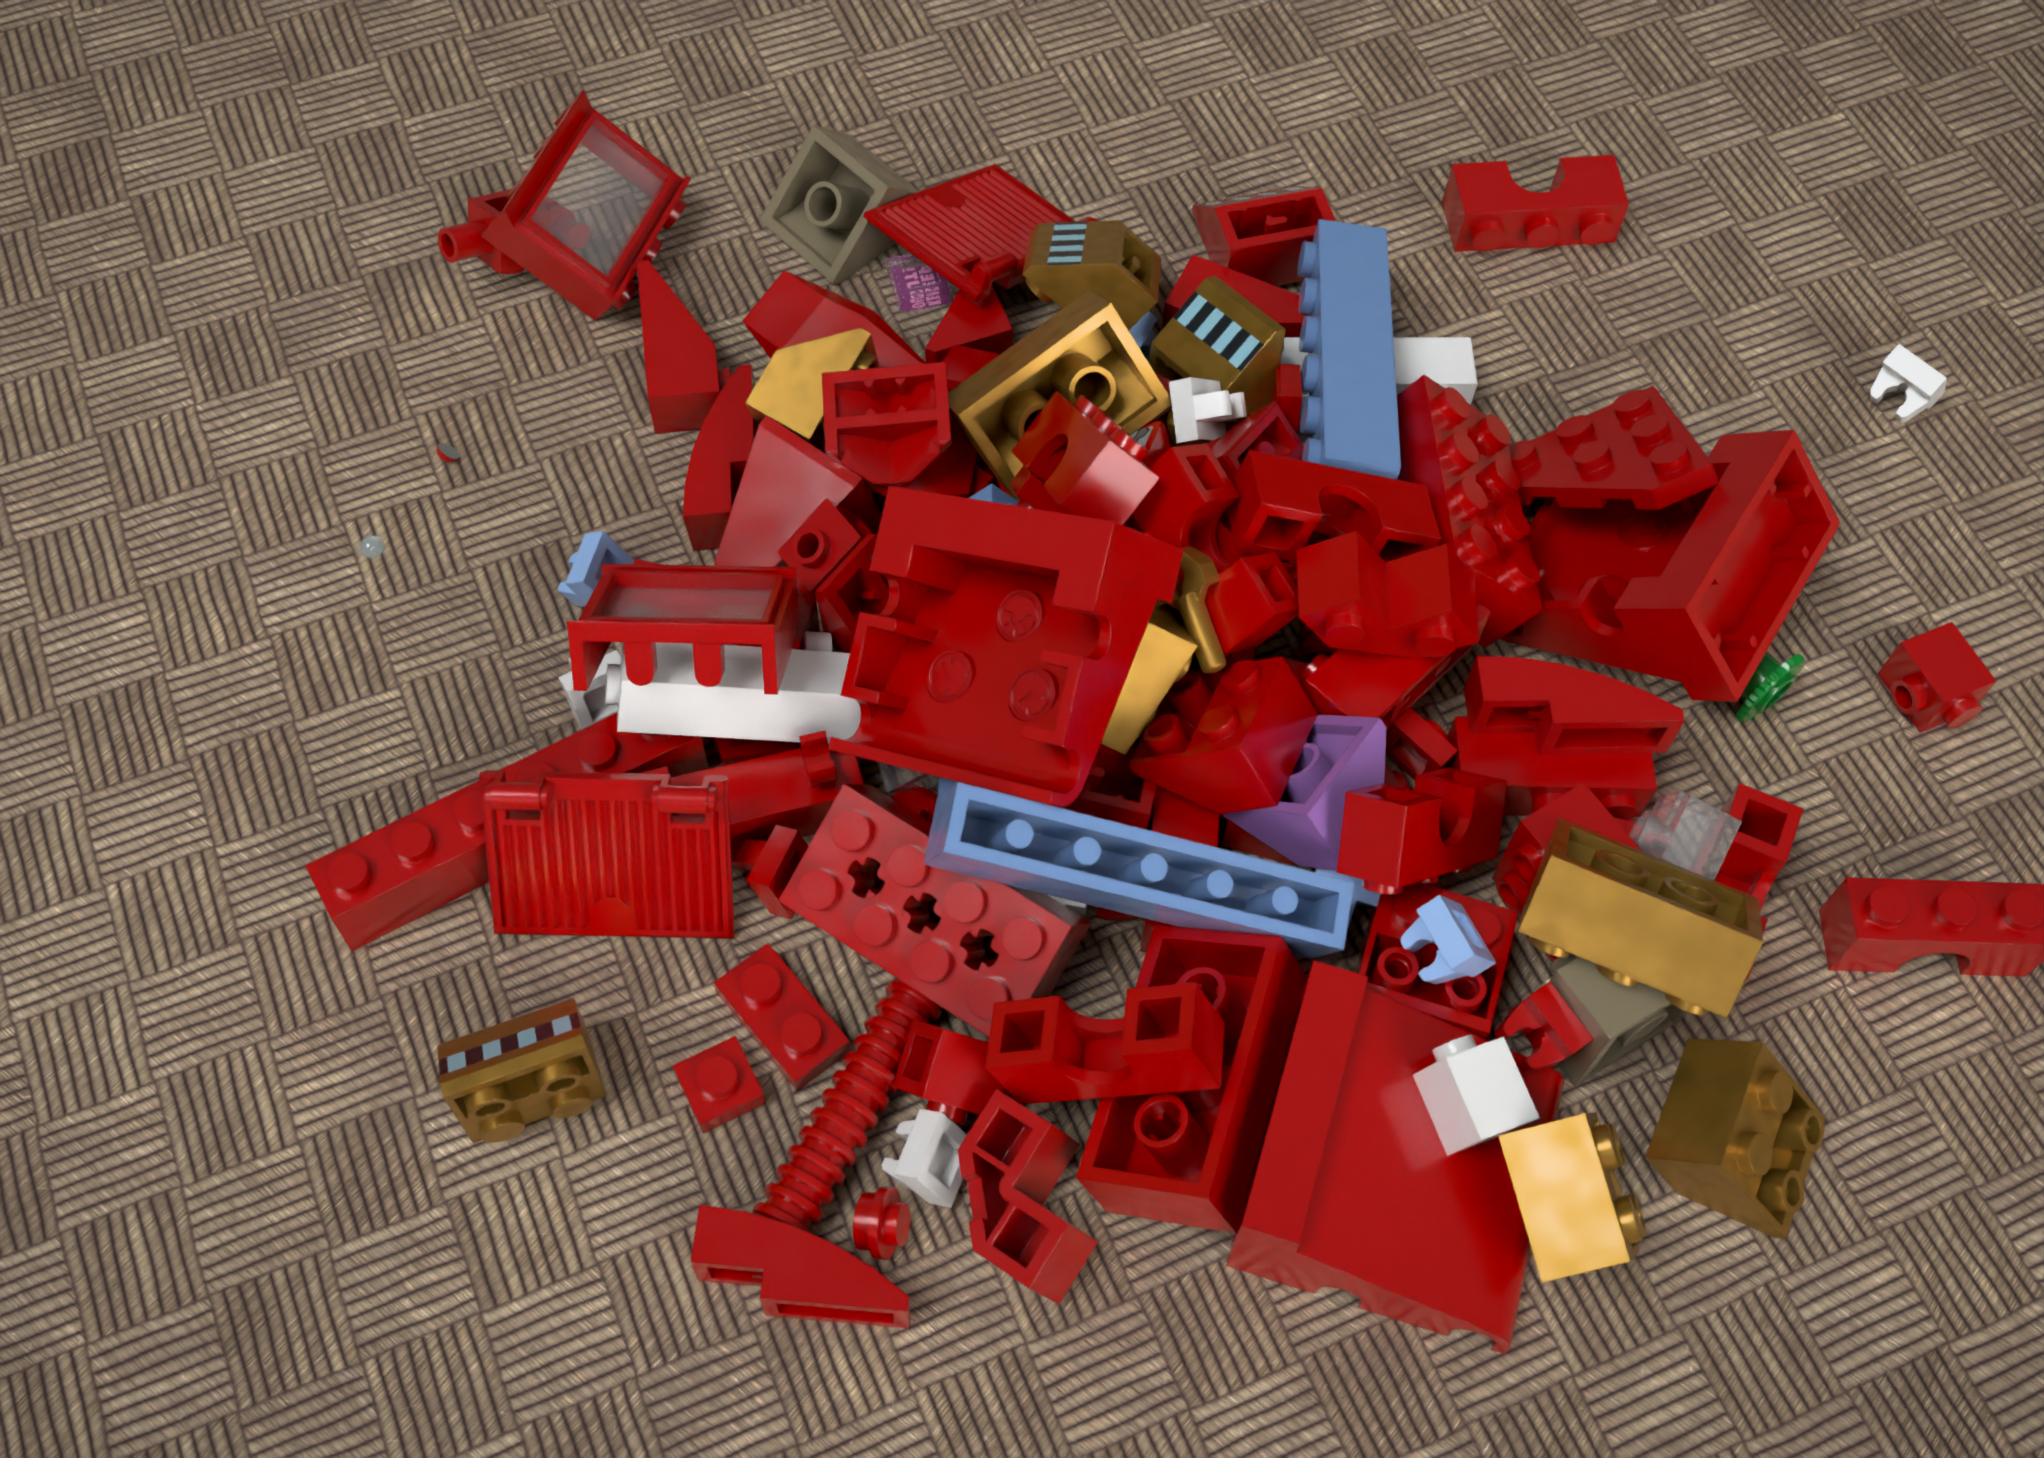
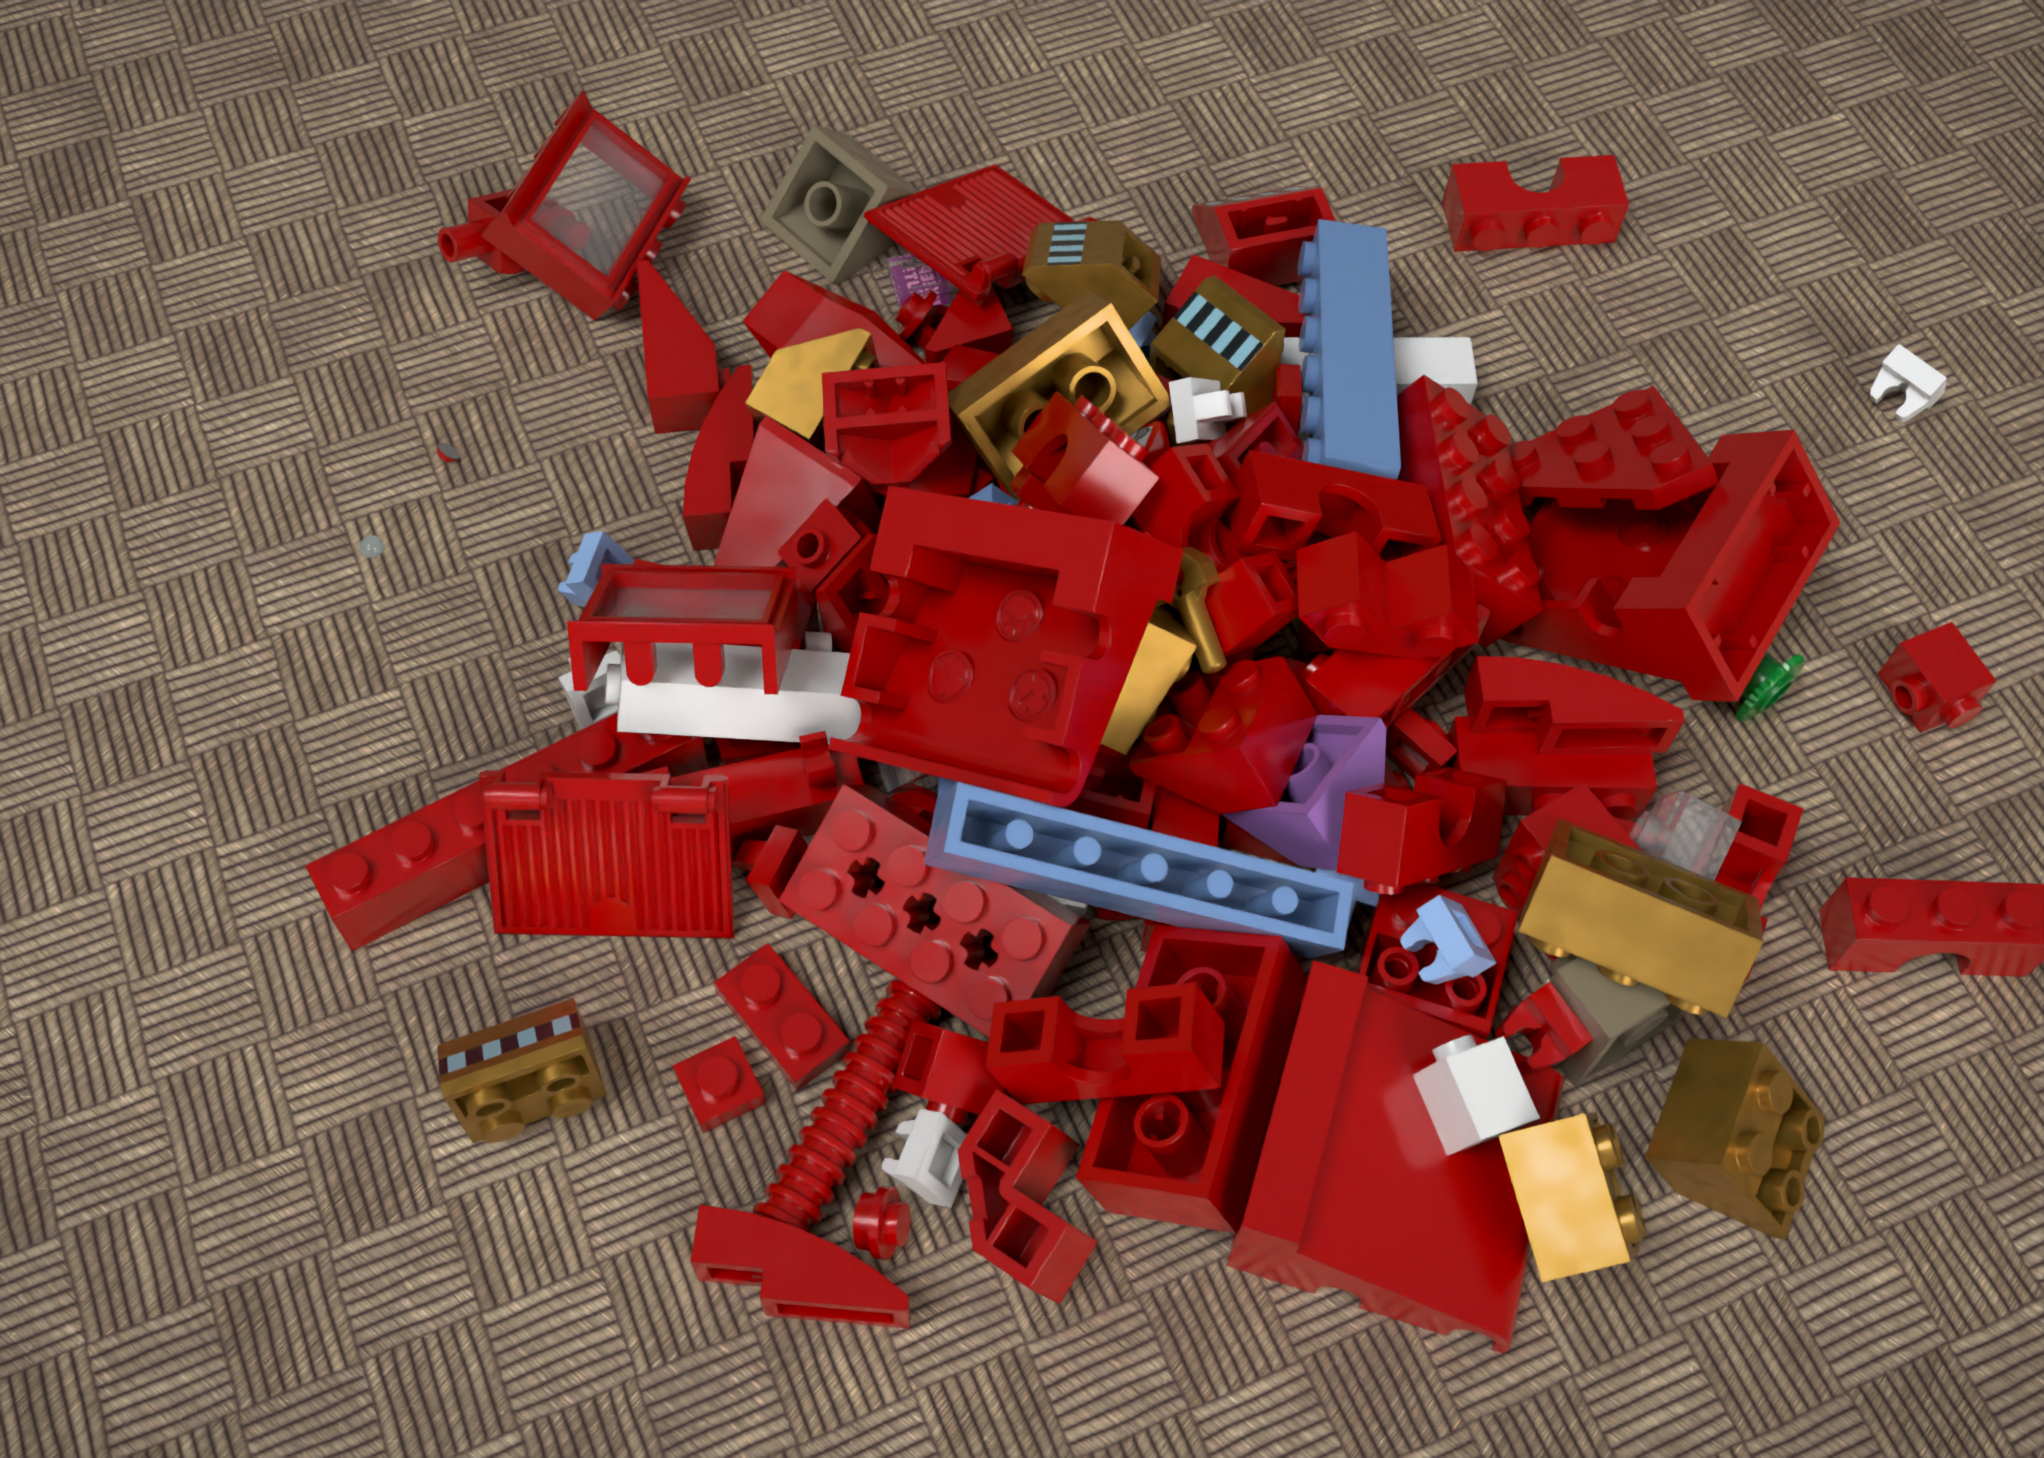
none -> red plate [894,289,949,350]

